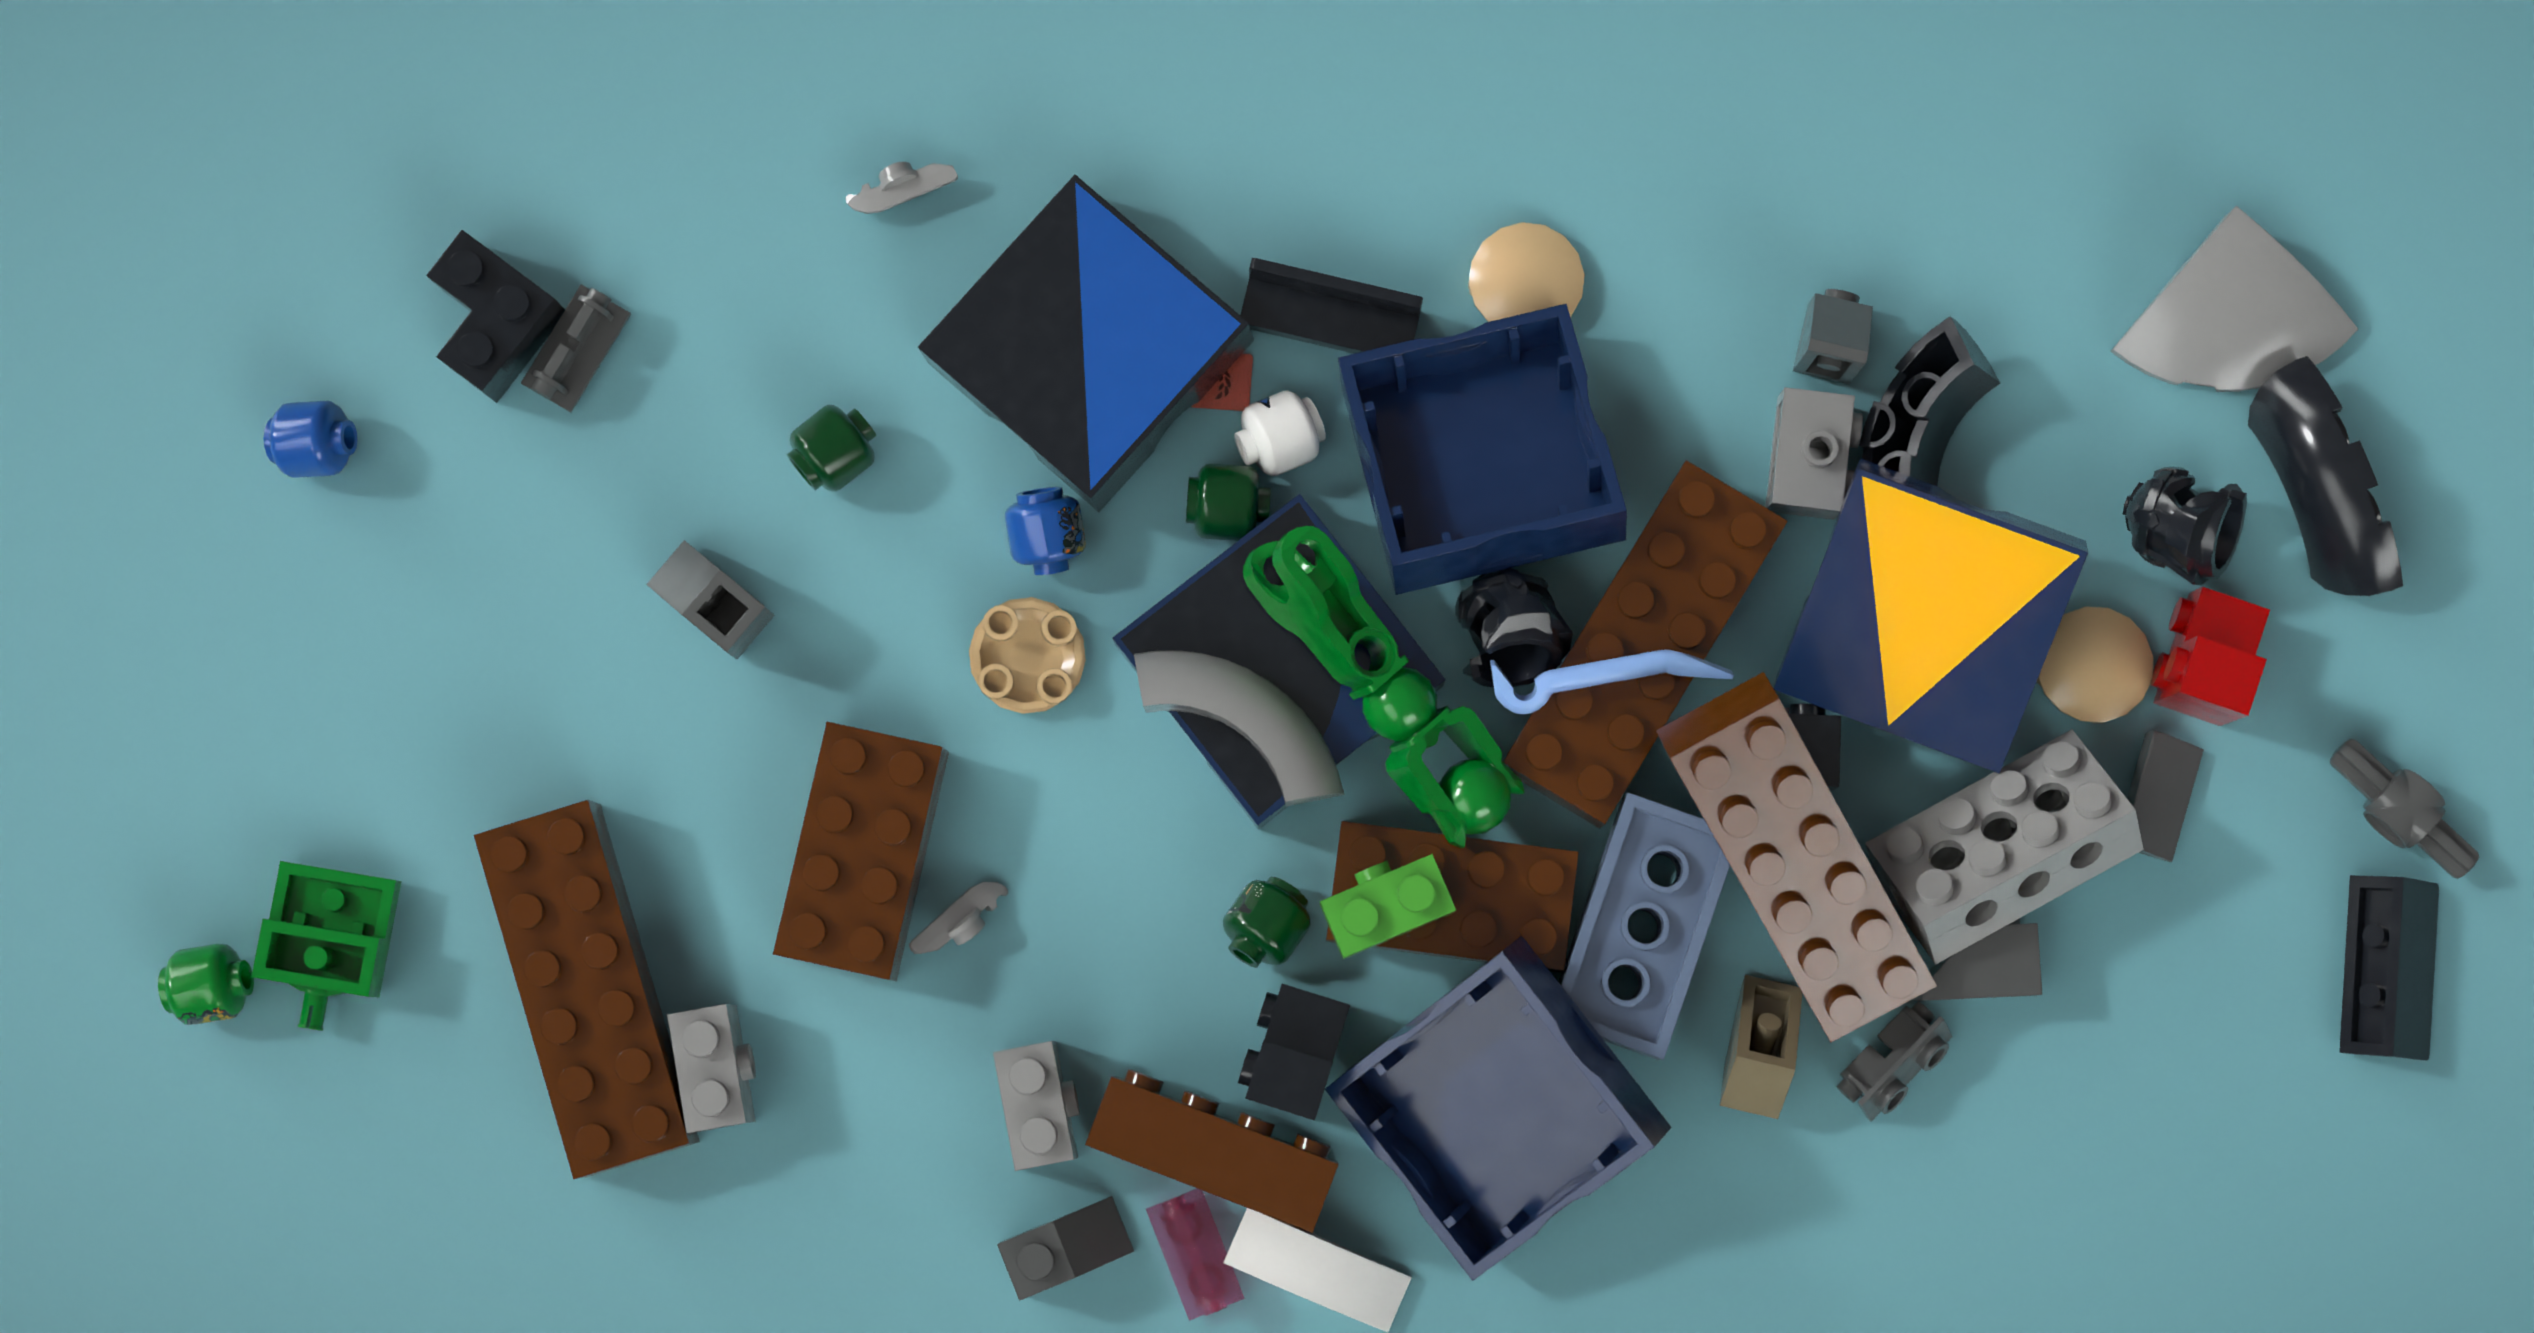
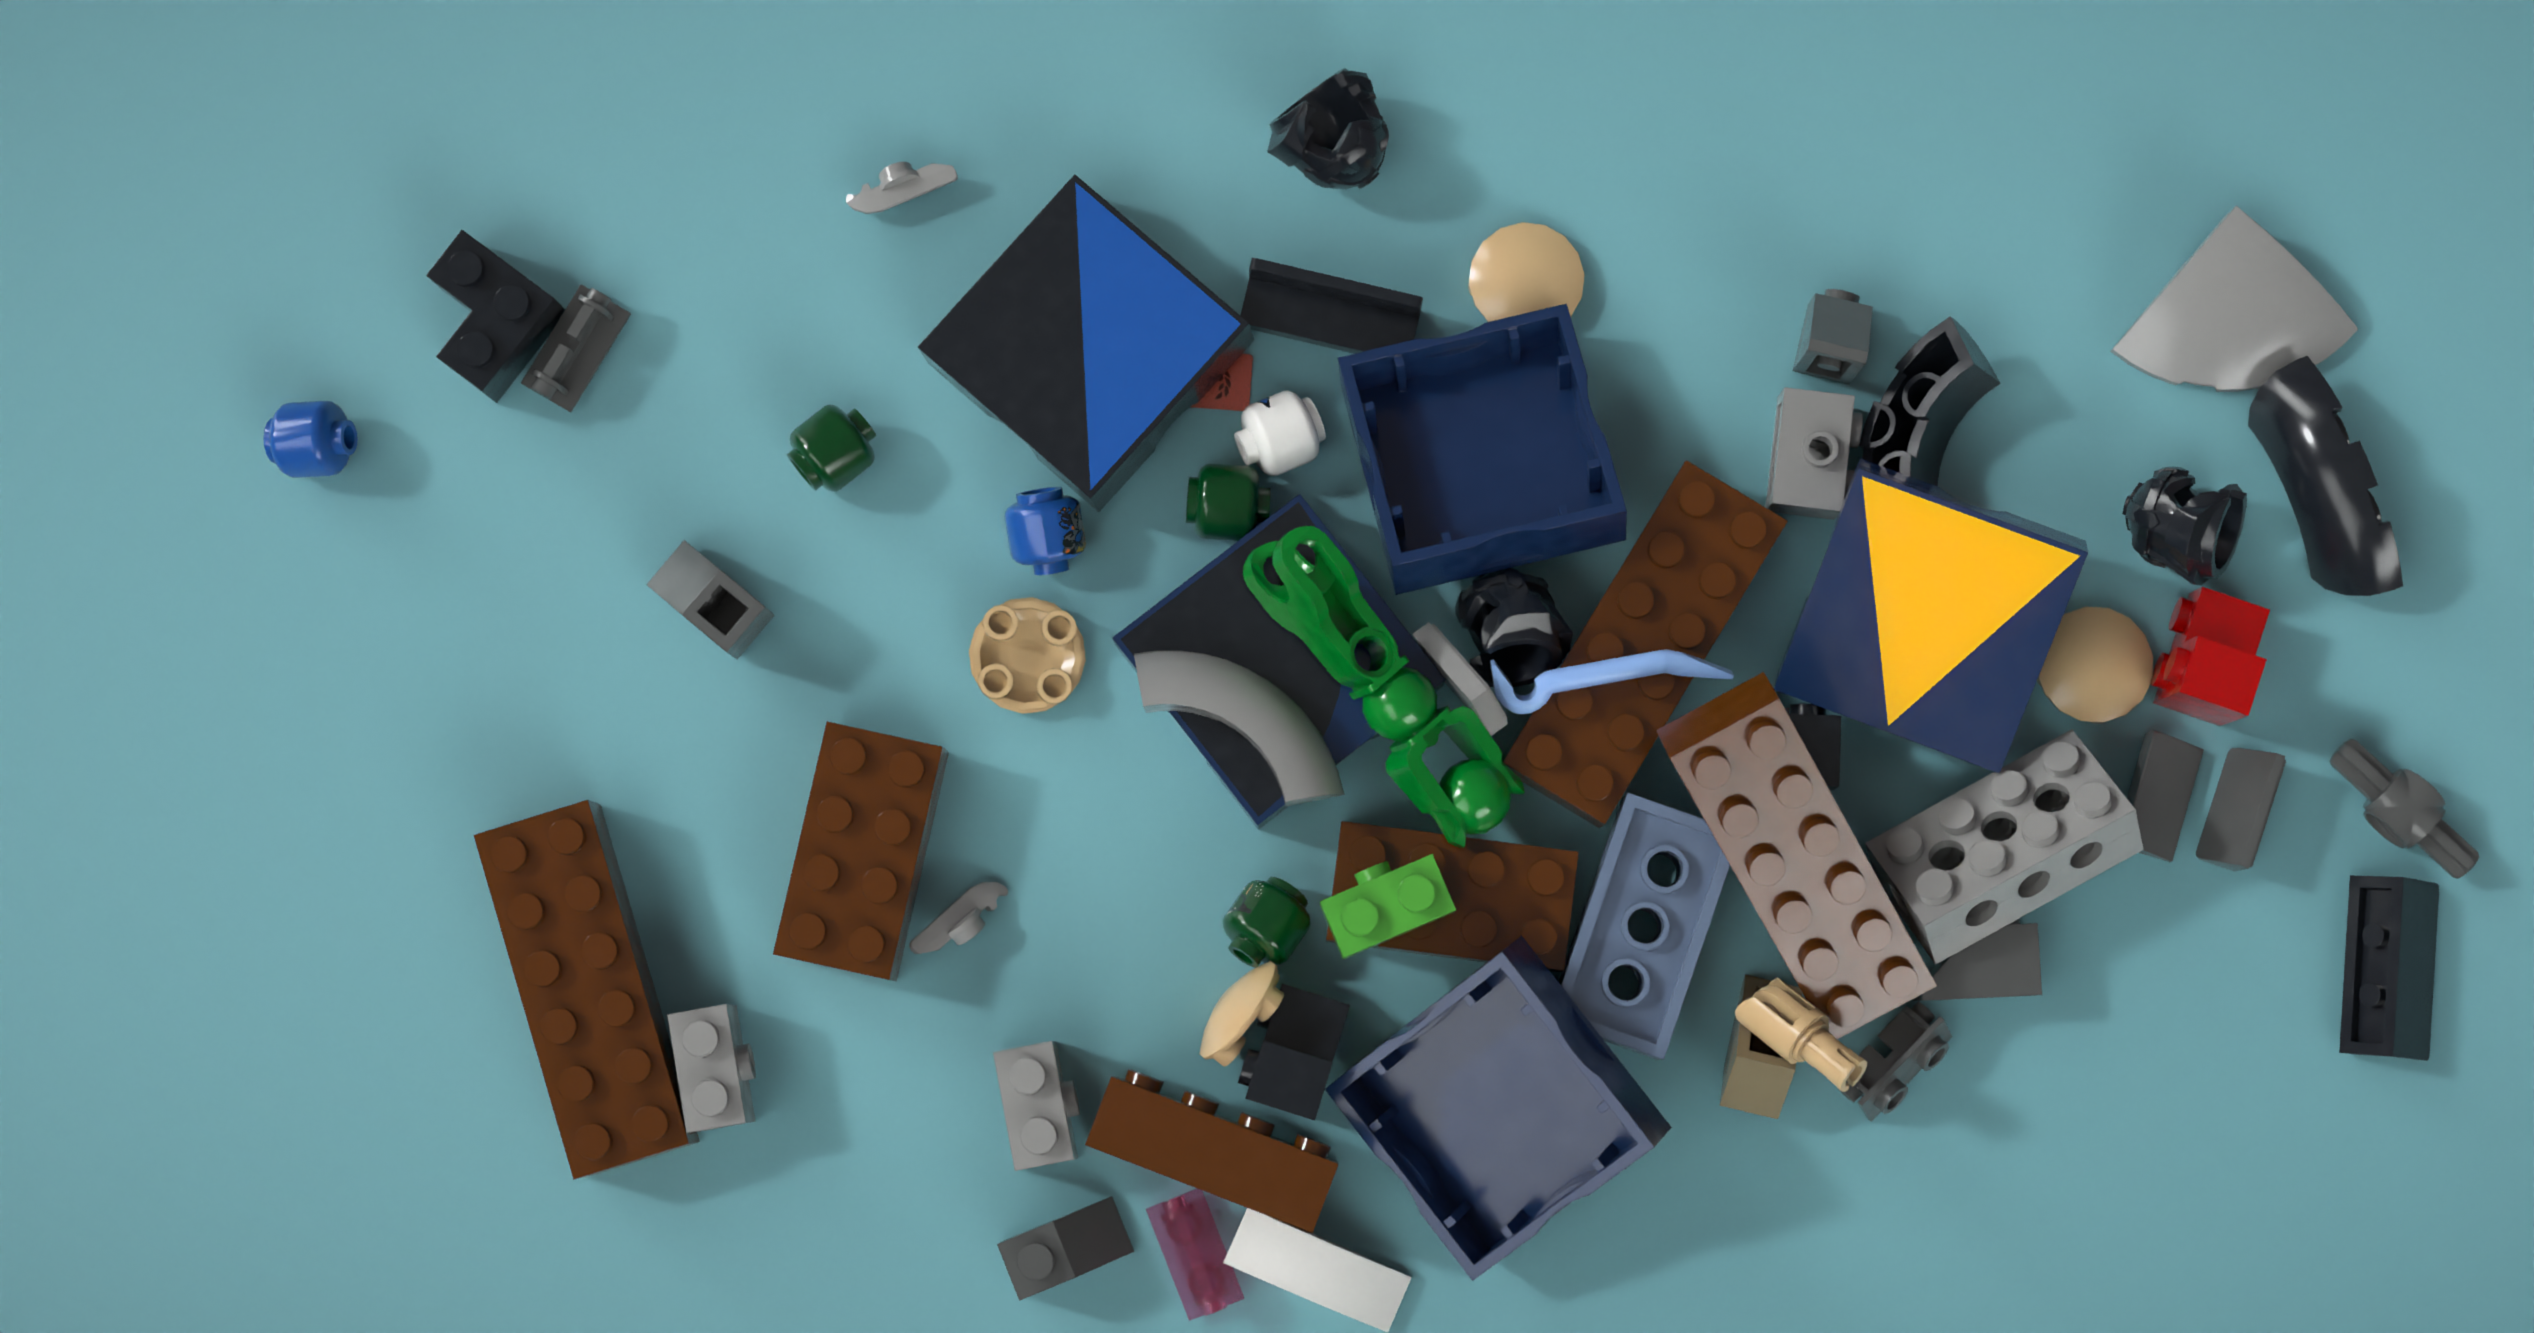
green head [158,944,254,1025] -> none
green plate [251,861,402,1031] -> none
none -> tan dish [1199,961,1284,1067]
none -> black helmet [1267,68,1389,189]
none -> light grey tile [1412,622,1508,736]
none -> tan arm [1735,977,1867,1092]
none -> dark grey slope [2196,748,2286,871]

